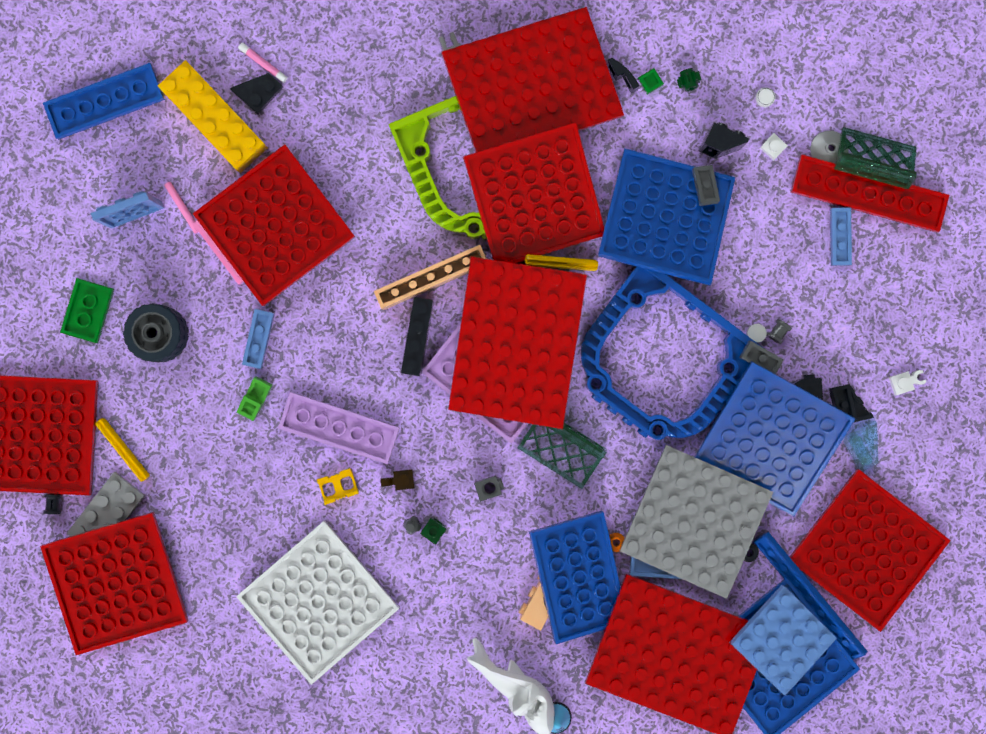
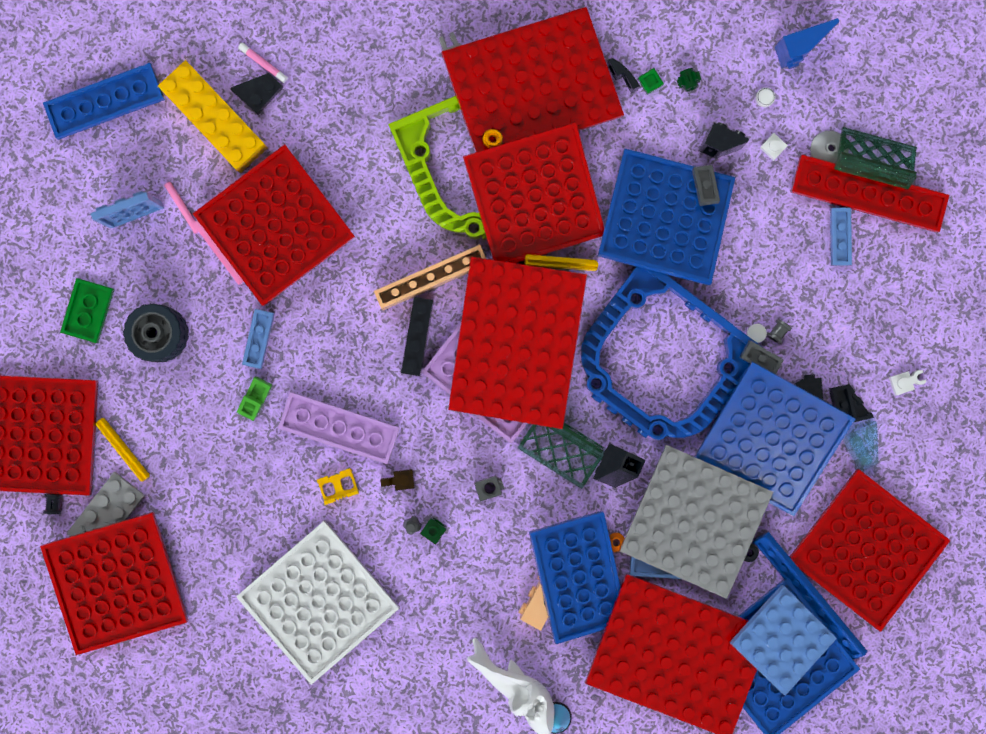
none -> light orange plate [483,129,503,148]
none -> black slope [593,443,646,488]
none -> blue slope [774,18,840,69]

